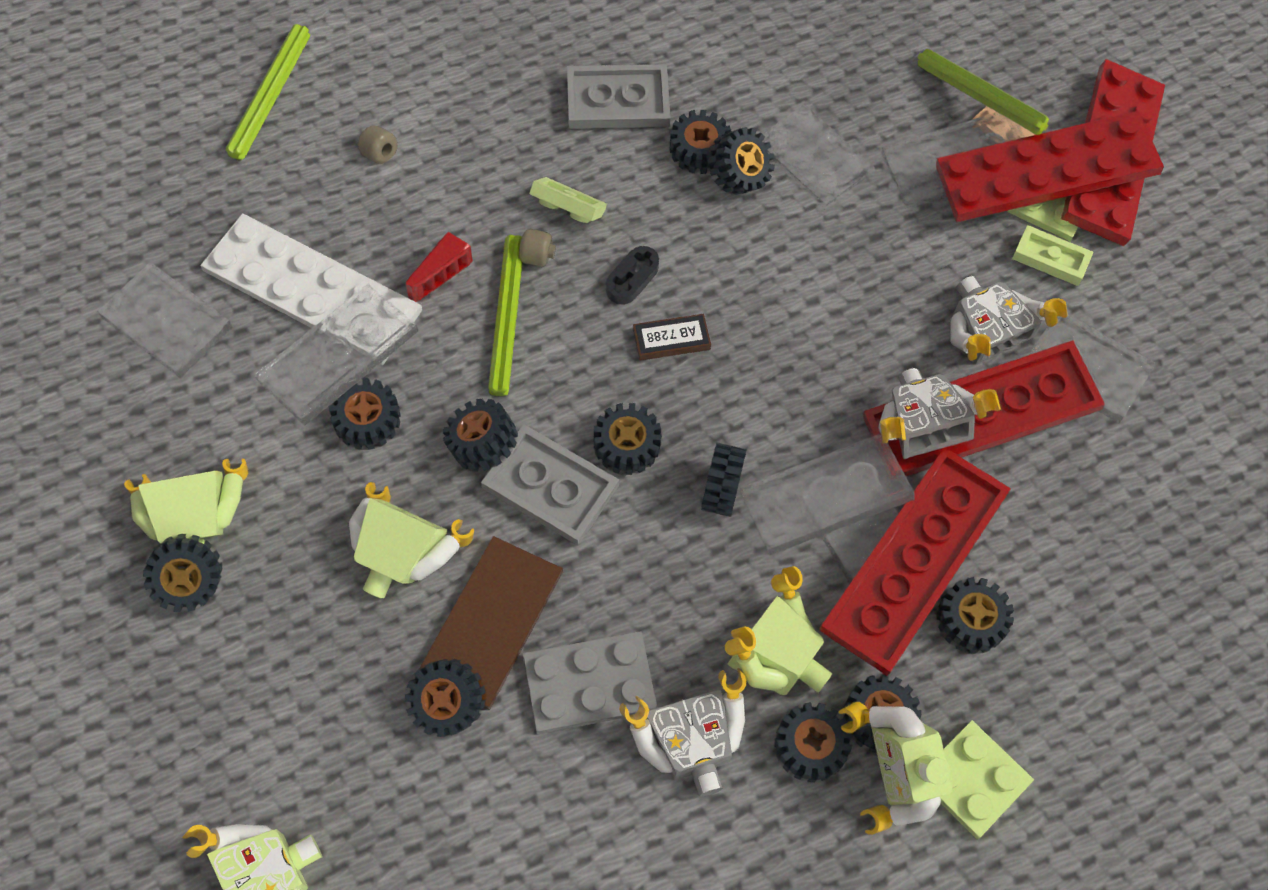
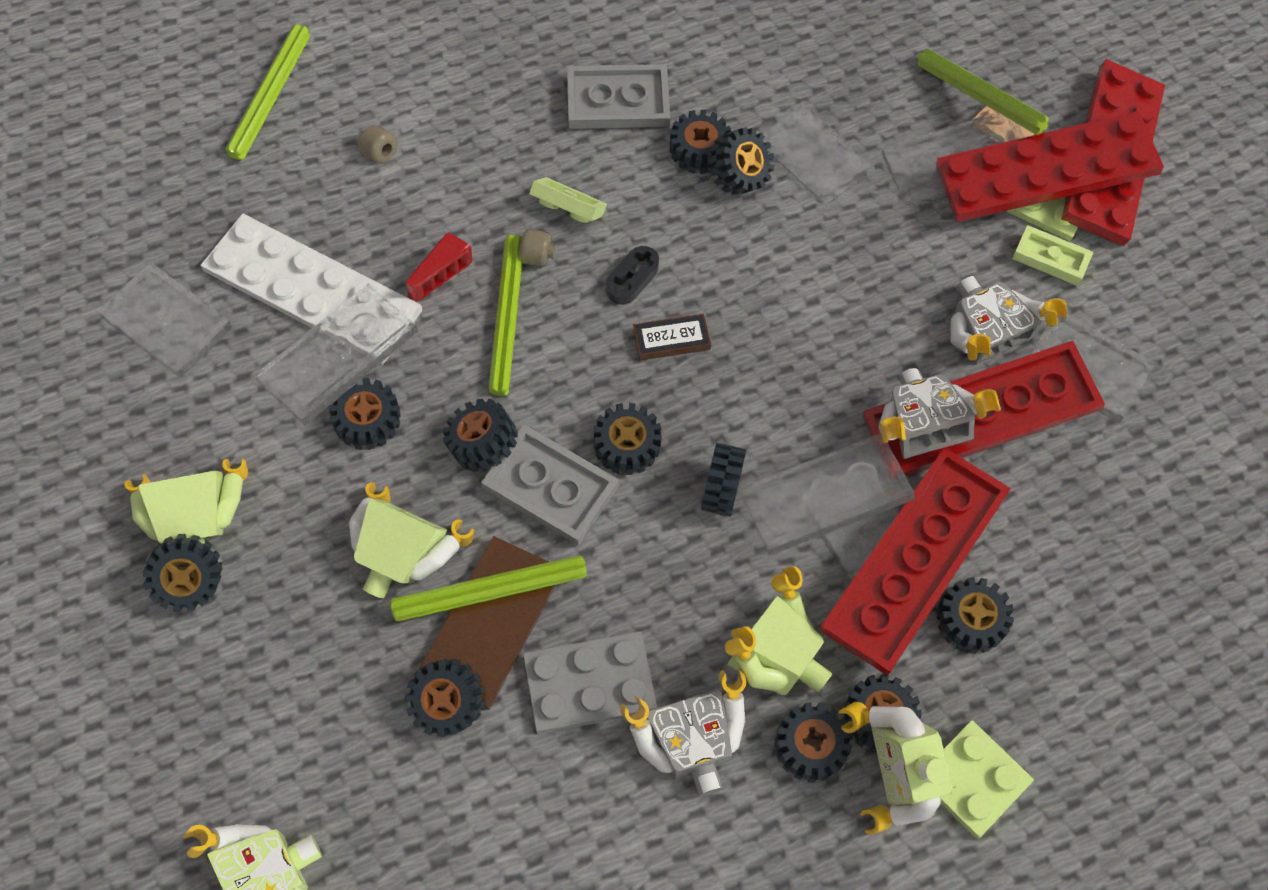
none -> lime axle [390,555,587,621]

